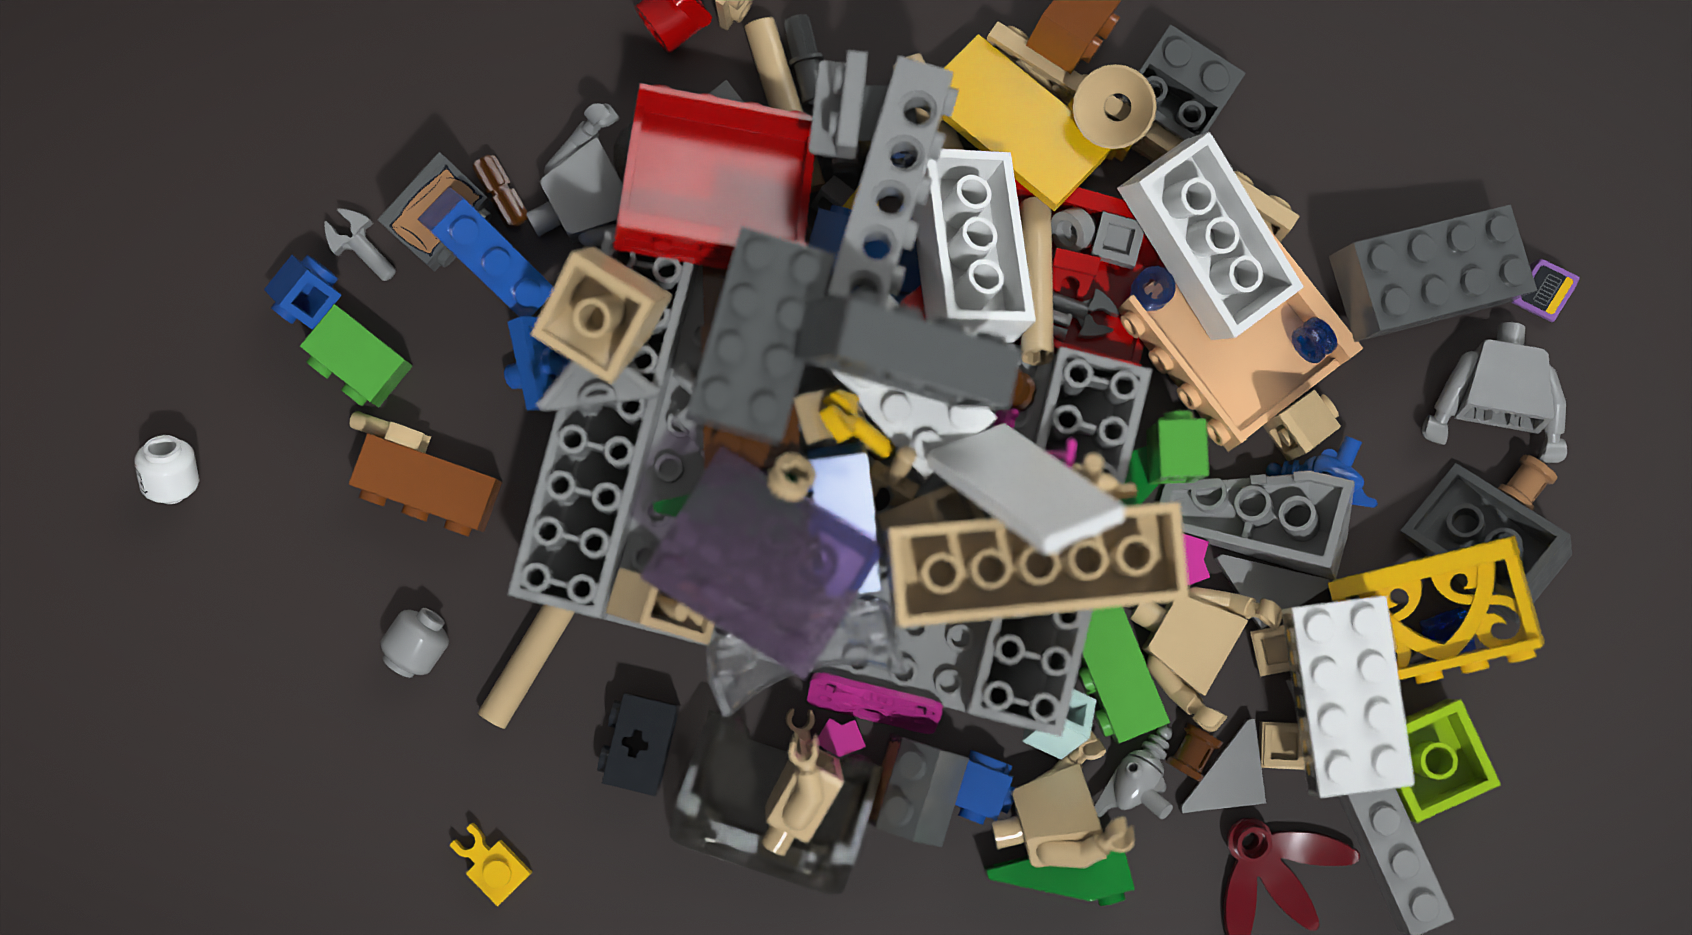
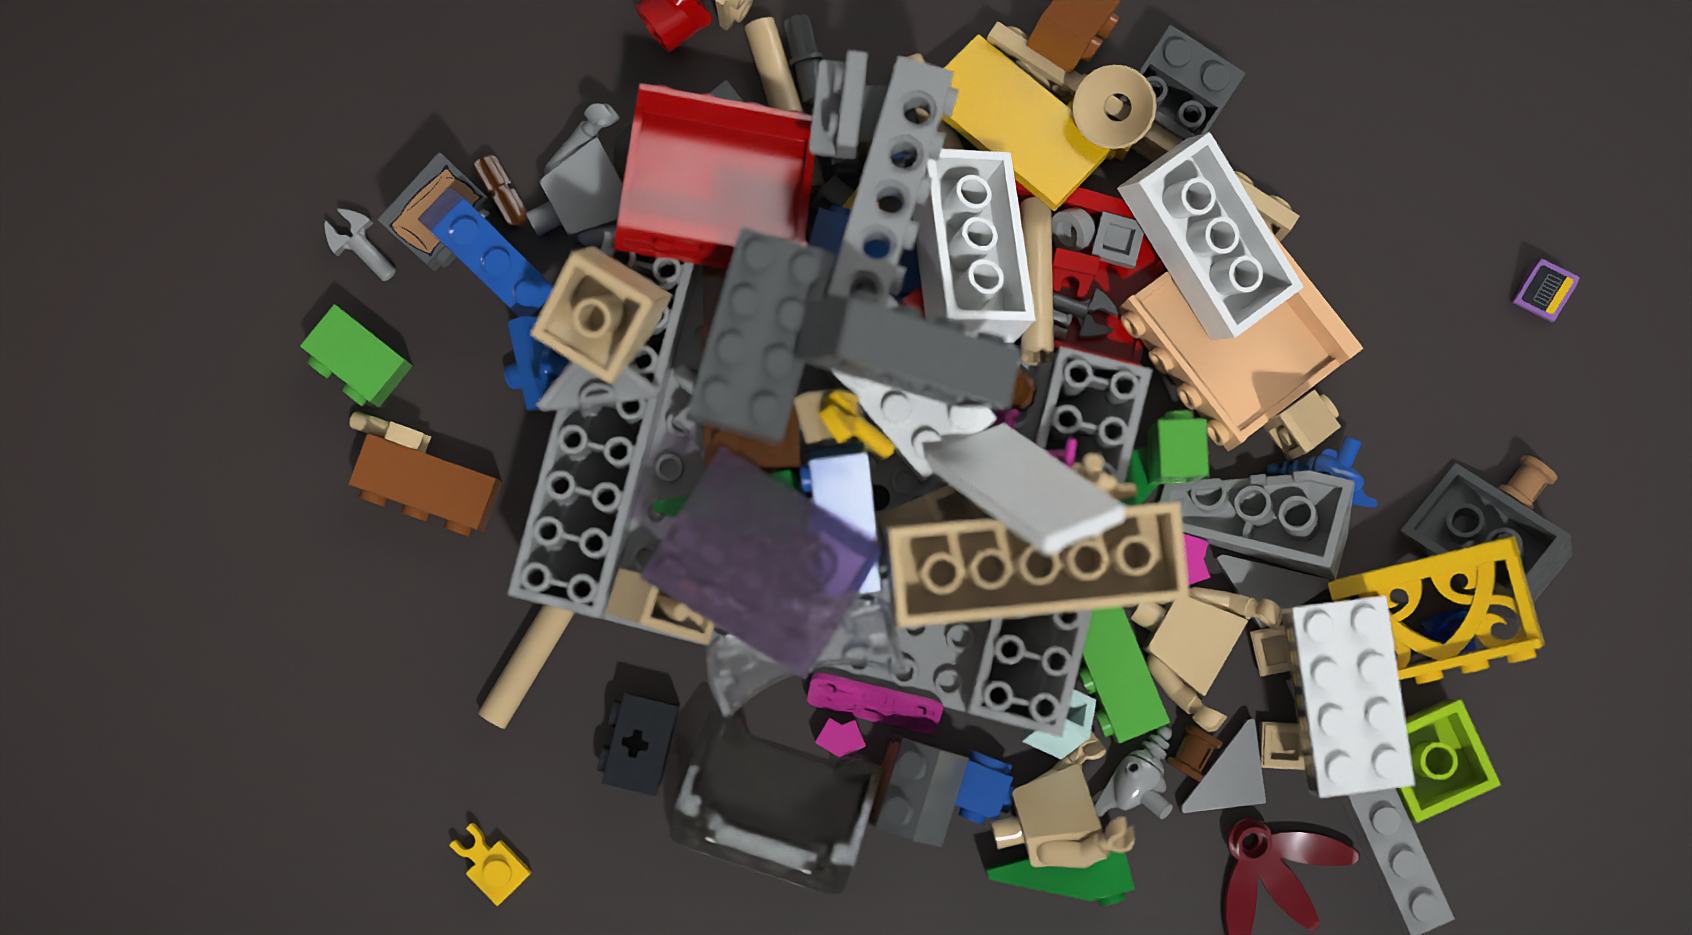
white head [134,435,199,504] -> none
blue brick [264,254,341,330] -> none
light grey head [380,608,449,678] -> none
tan torso [761,708,844,856] -> none
tan bush [767,453,816,503] -> none
tan bar [869,446,920,506] -> none
clear blue bush [1131,266,1176,311] -> none
clear blue bush [1291,317,1338,364] -> none
dark grey brick [1329,204,1537,342] -> none
light grey torso [1422,322,1567,463] -> none

